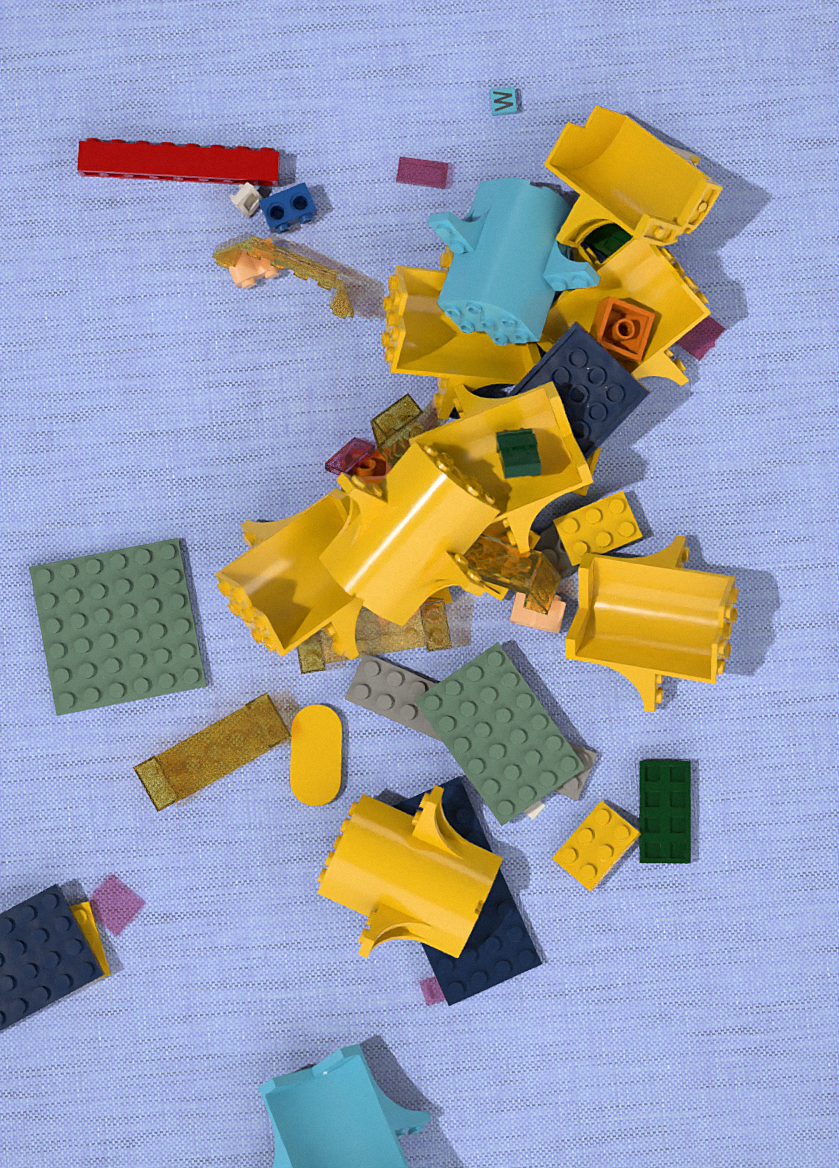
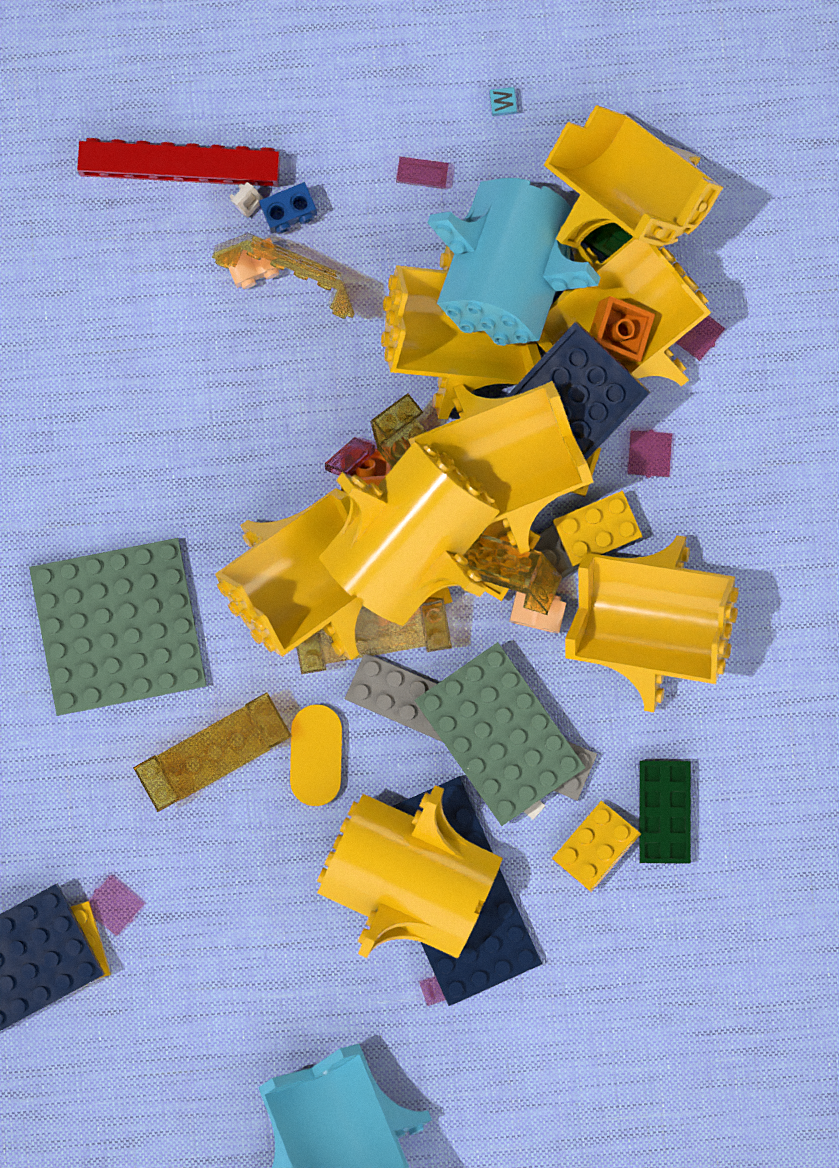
dark green piece [495,427,541,479] -> none
none -> clear pink piece [628,429,672,478]

